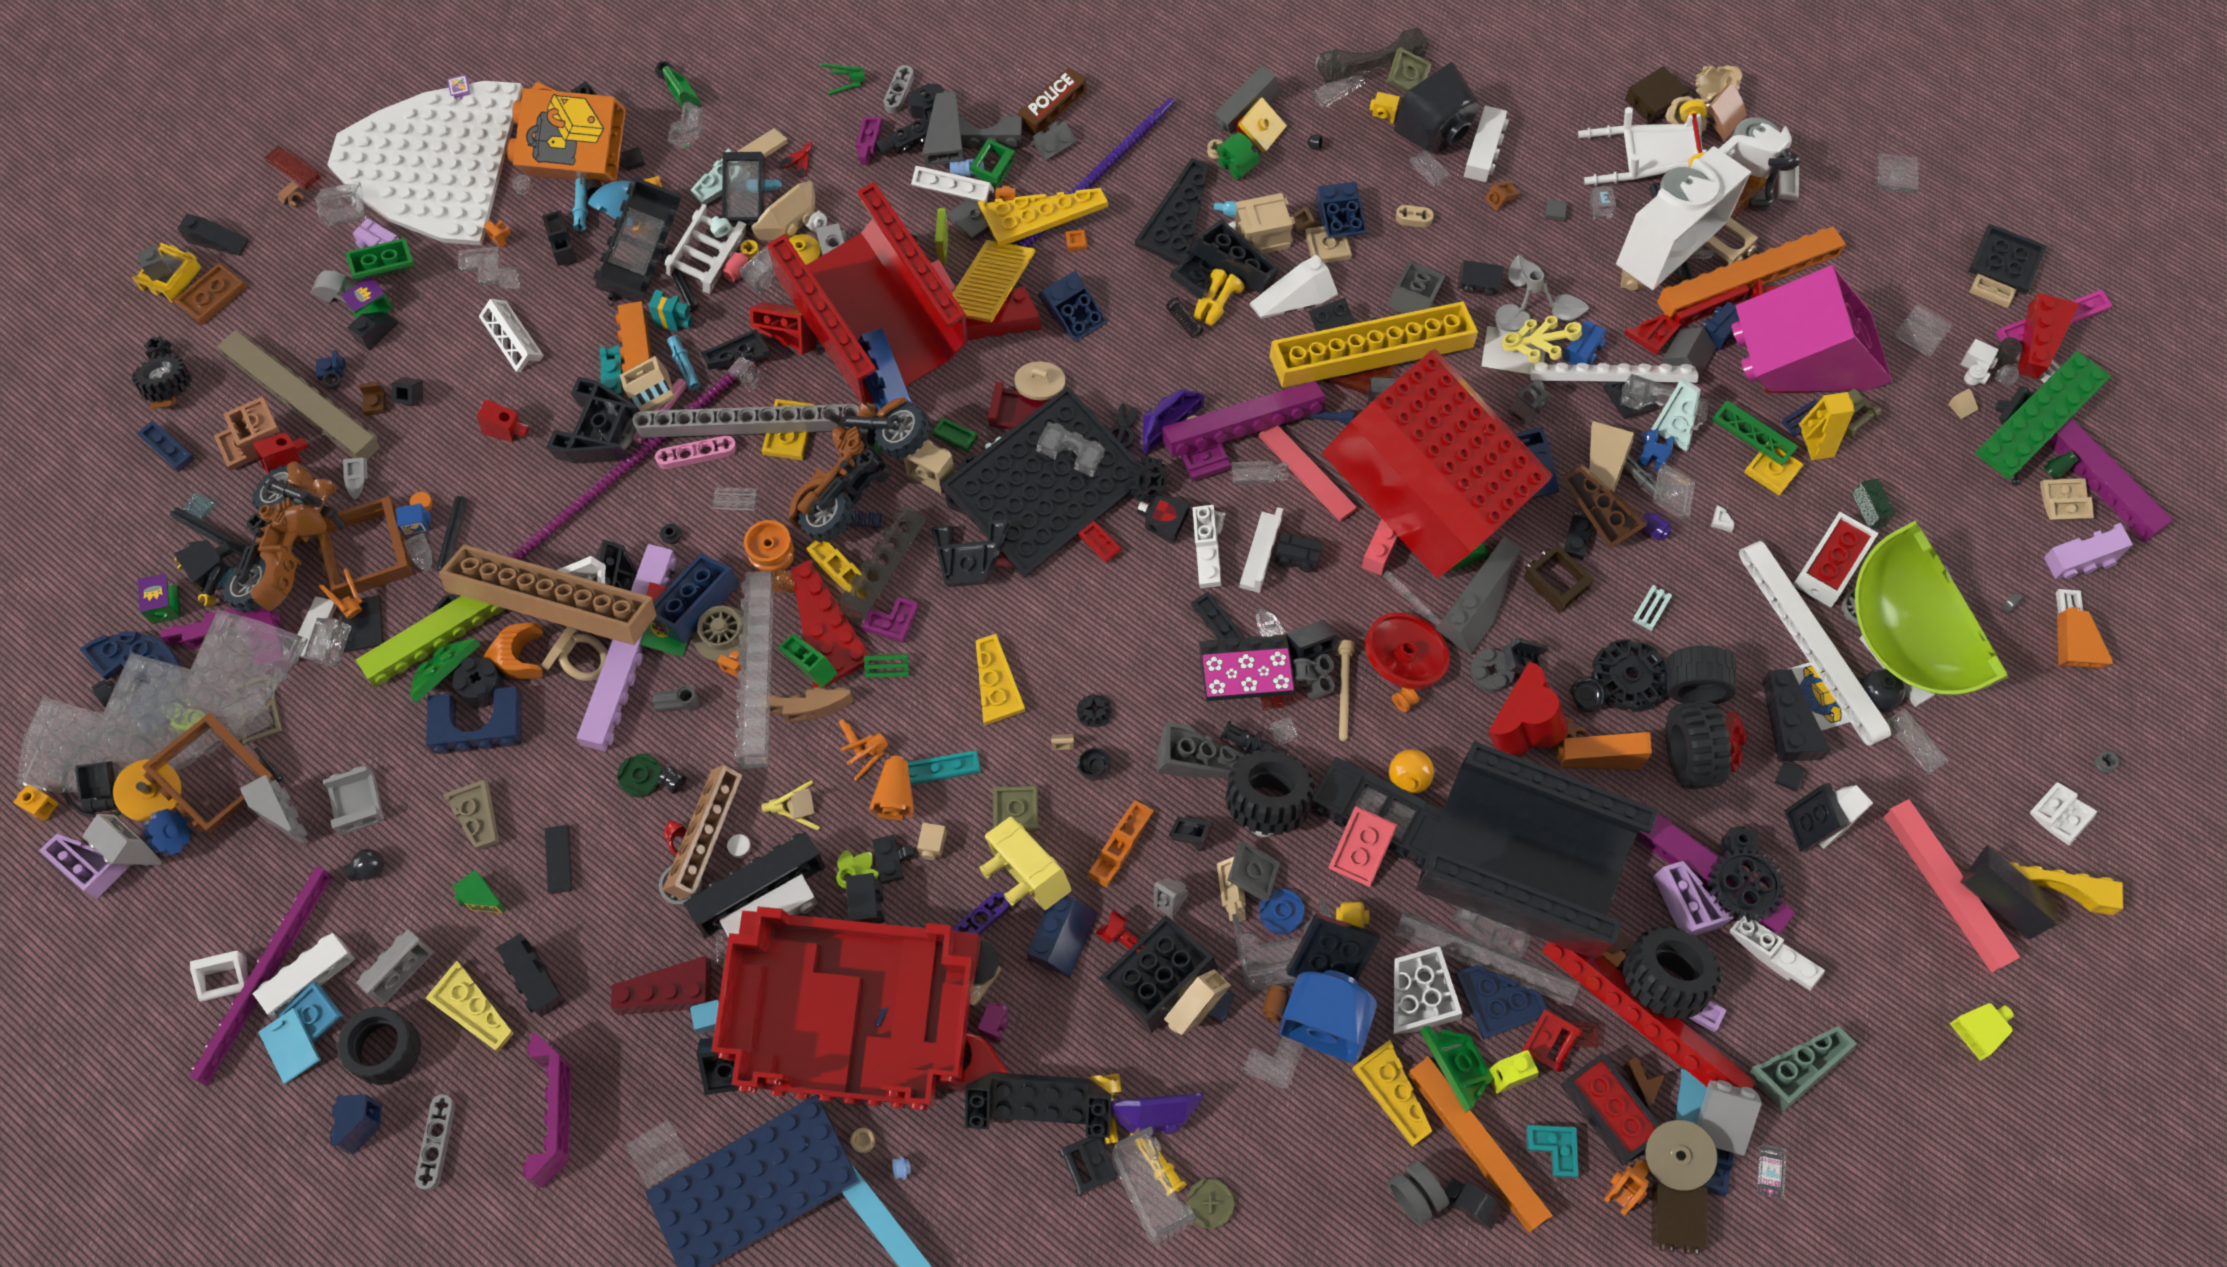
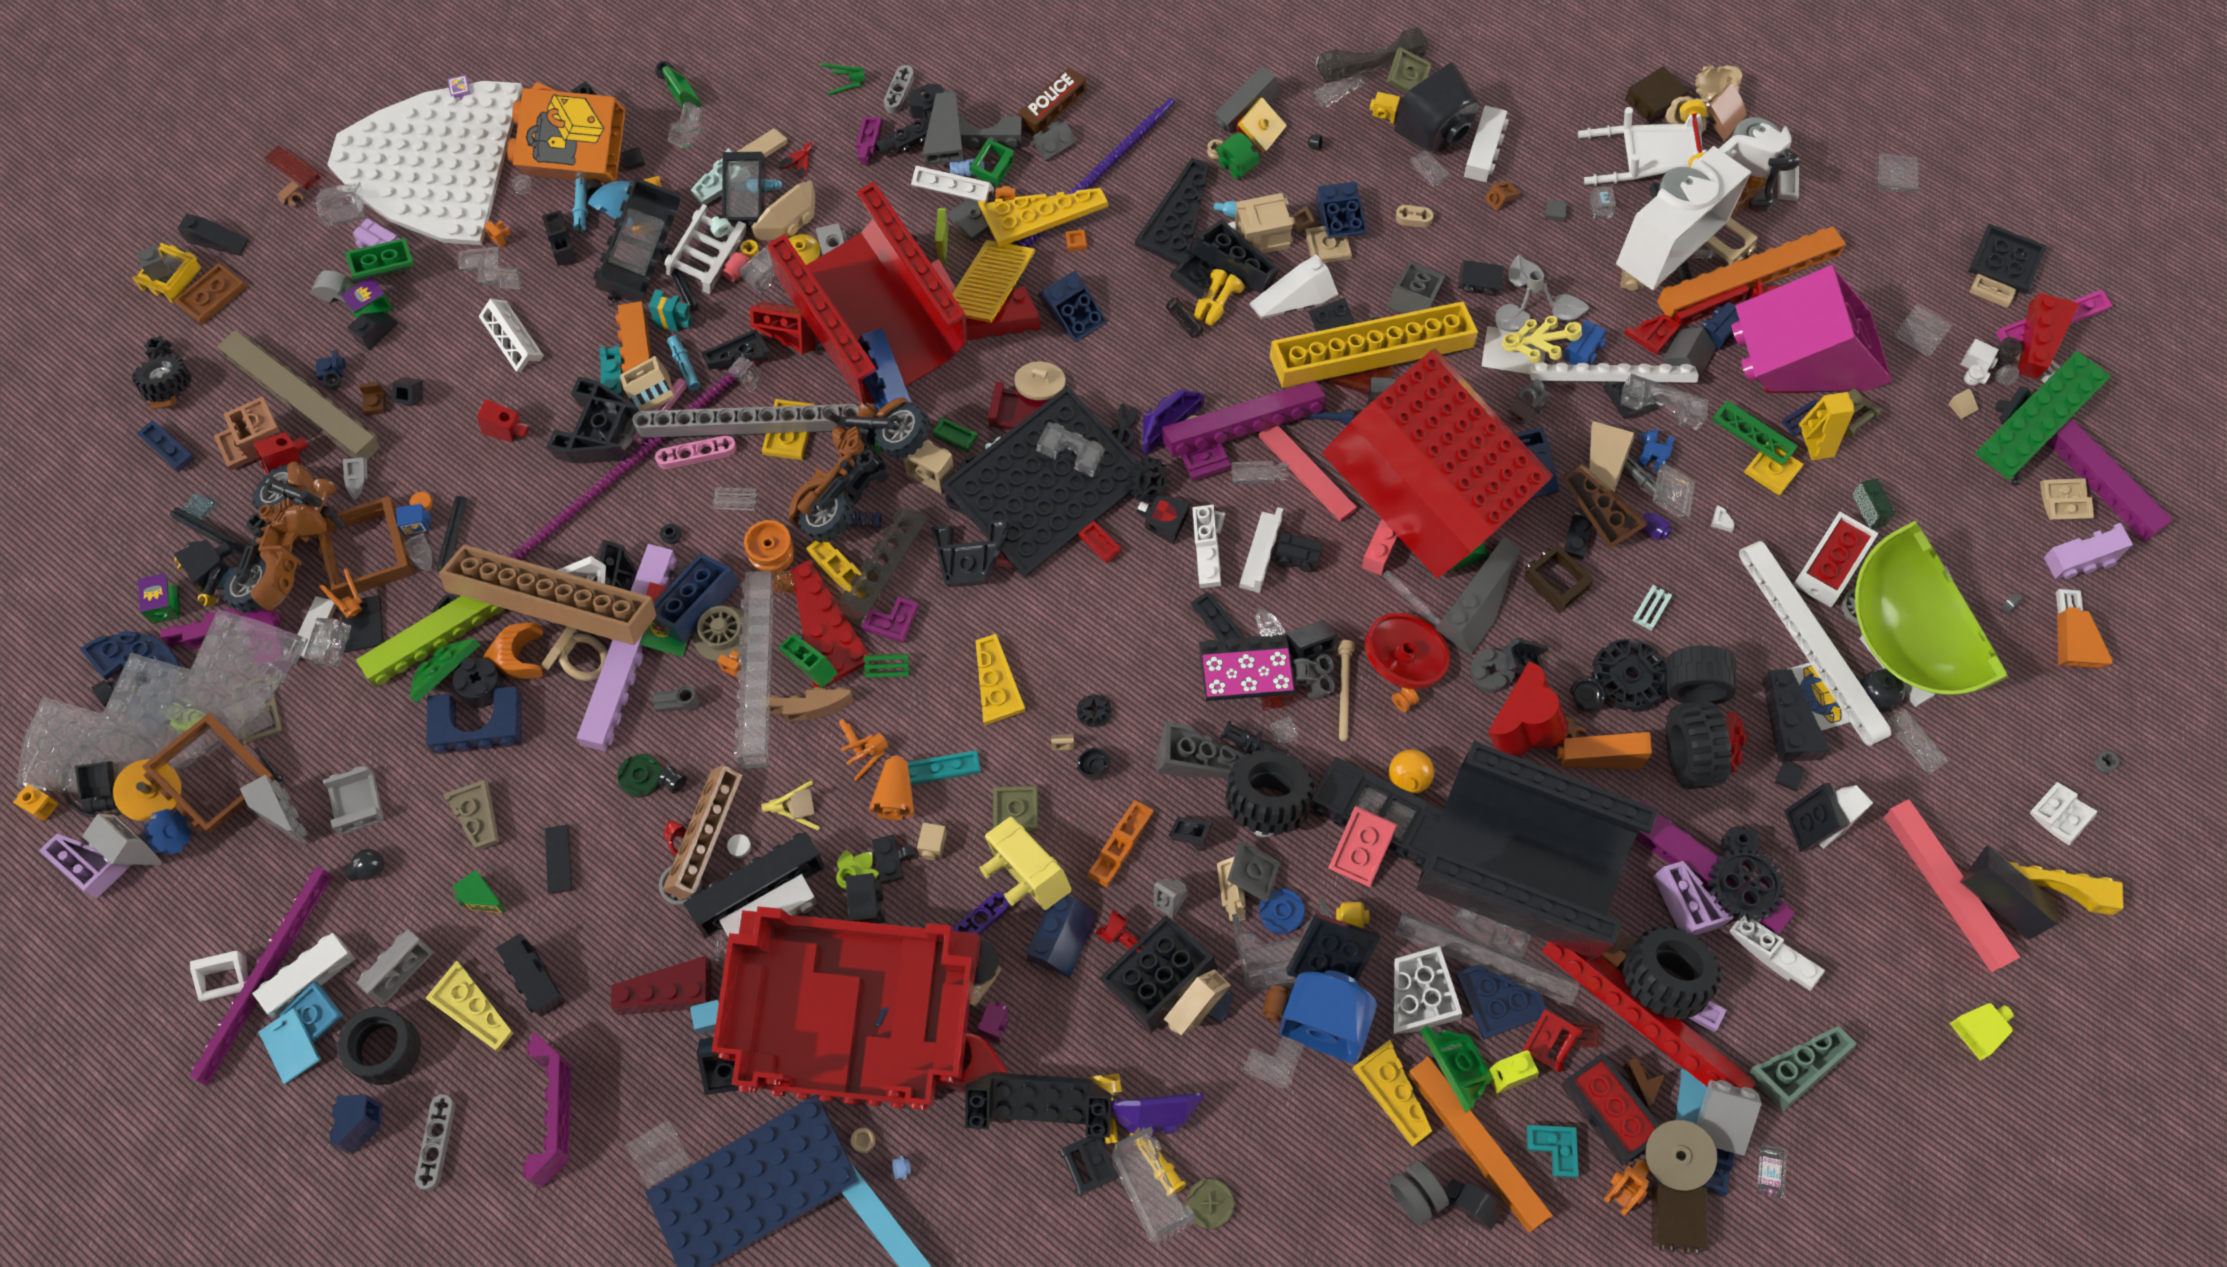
white plate [805,211,827,232] -> none
light aqua wing [1652,378,1701,451] -> none
dark green cone [2044,451,2079,480] -> none

